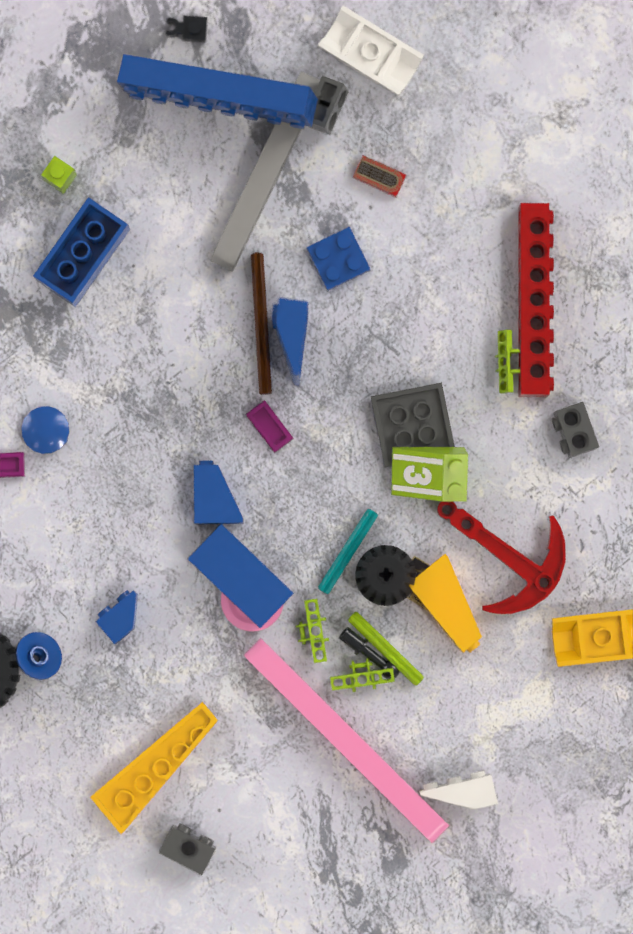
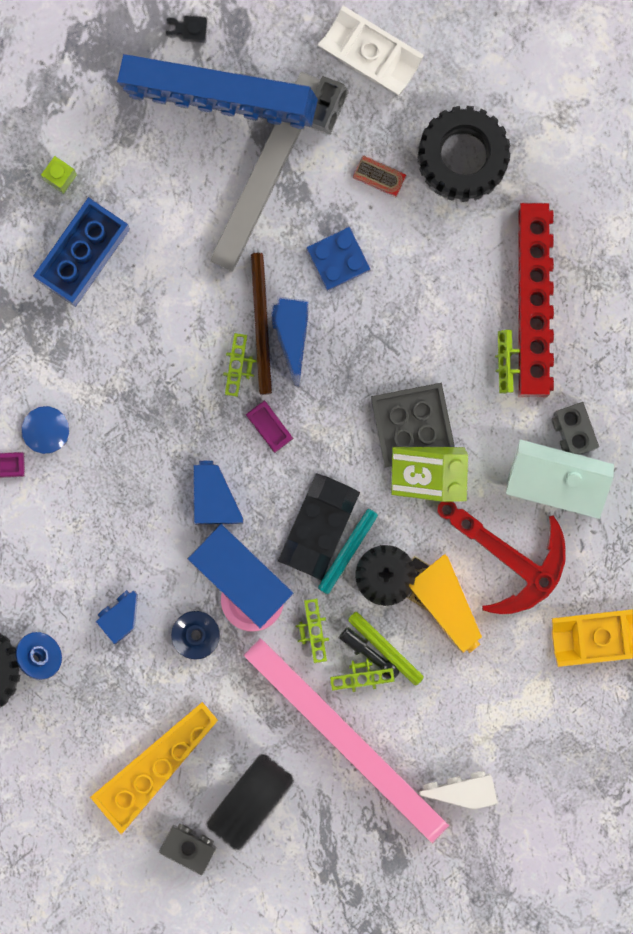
none -> dark blue dish [171,611,220,660]
none -> black tyre [206,754,294,850]
none -> lime piece [223,333,257,397]
none -> black piece [278,473,360,581]
none -> black tyre [418,106,511,202]
none -> light aqua brick [506,440,614,519]

